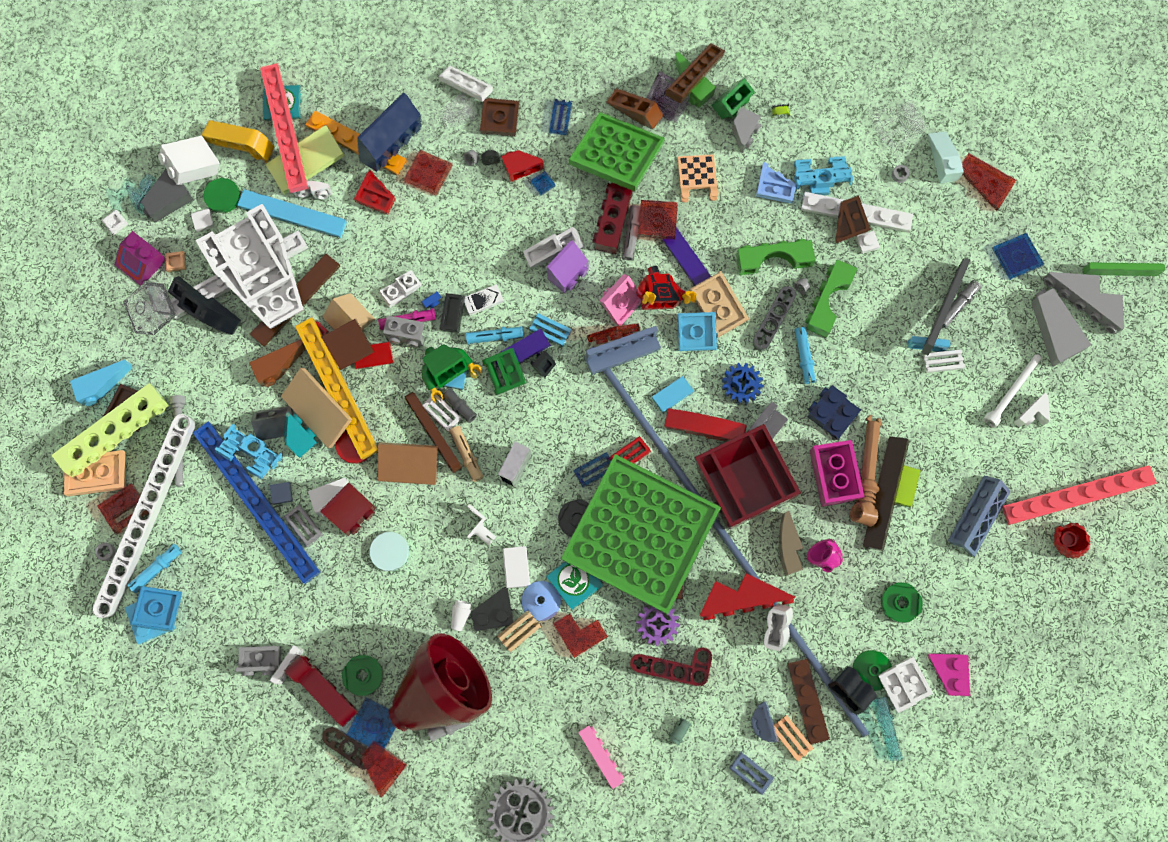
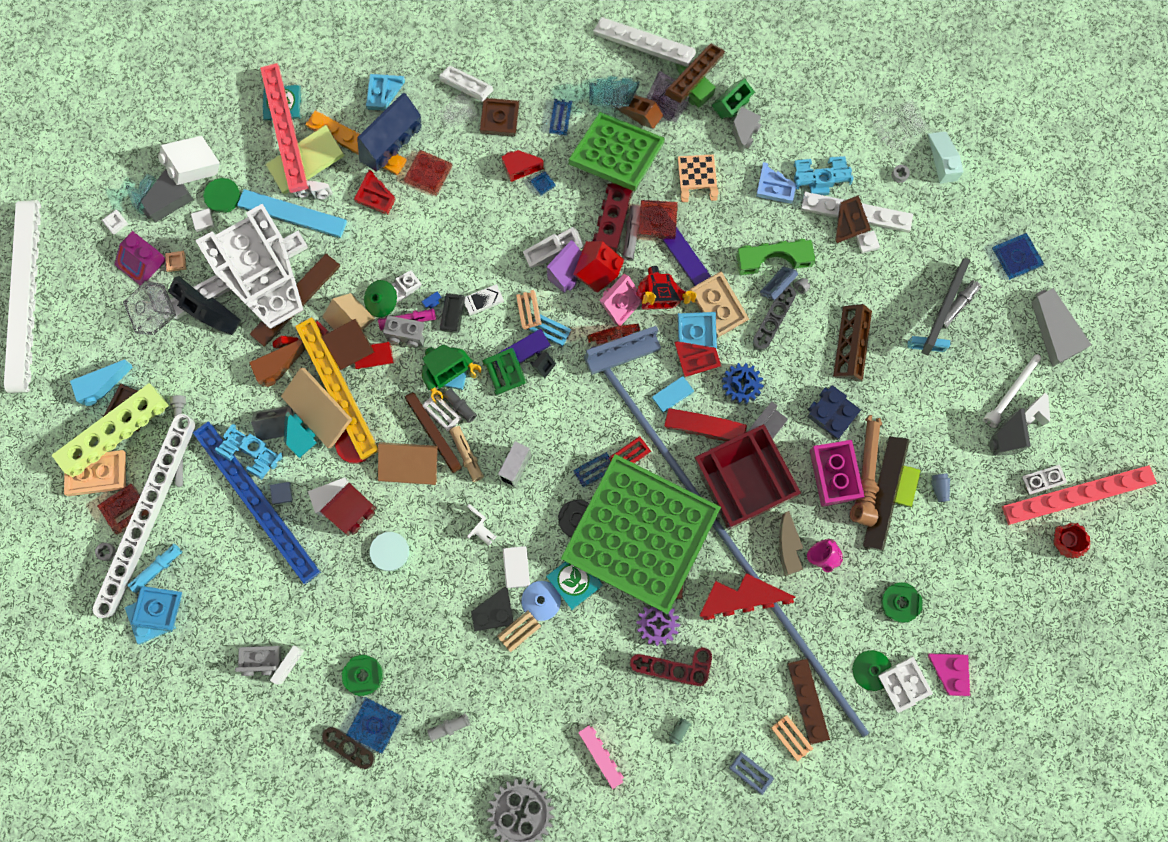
yellow beam [201,120,275,163] -> none
light grey tile [284,504,323,547] -> none
dark red beam [284,655,358,727] -> none
clear red wing [361,741,407,797] -> none
dark red cone [389,633,492,731] -> none
white cone [451,600,472,631] -> none
light grey hinge [463,150,479,166] -> none
medium azure pin [466,326,524,344] -> none
pearl dark grey tile [481,150,500,165] -> none
clear red plate [553,613,608,658] -> none
sand blue tile [751,701,779,743] -> none
white brick [764,604,793,651] -> none
lime piece [772,104,790,117] -> none
medium azure pin [794,327,817,384] -> none
bright green arch [805,260,858,338] -> none
black brick [828,665,877,715] -> none
clear light blue pin [874,697,903,761] -> none
white tile [923,349,965,373] -> none
sand blue fence [948,475,1011,557] -> none
clear red wing [962,153,1017,211] -> none
light grey slope [1043,272,1124,334] -> none
bright green tile [1082,262,1165,276] -> none
none -> white beam [4,200,41,393]
none -> red tile [272,336,299,349]
none -> green dish [364,280,397,317]
none -> medium azure wing [366,74,405,111]
none -> light nougat tile [516,290,542,330]
none -> red slope [573,241,624,292]
none -> clear light blue slope [589,76,640,108]
none -> white plate [594,17,696,67]
none -> red wing [674,341,721,377]
none -> sand blue tile [760,266,799,301]
none -> reddish brown fence [833,304,872,382]
none -> sand blue cone [930,473,950,502]
none -> dark grey slope [989,408,1031,456]
none -> white slope [1022,464,1067,495]

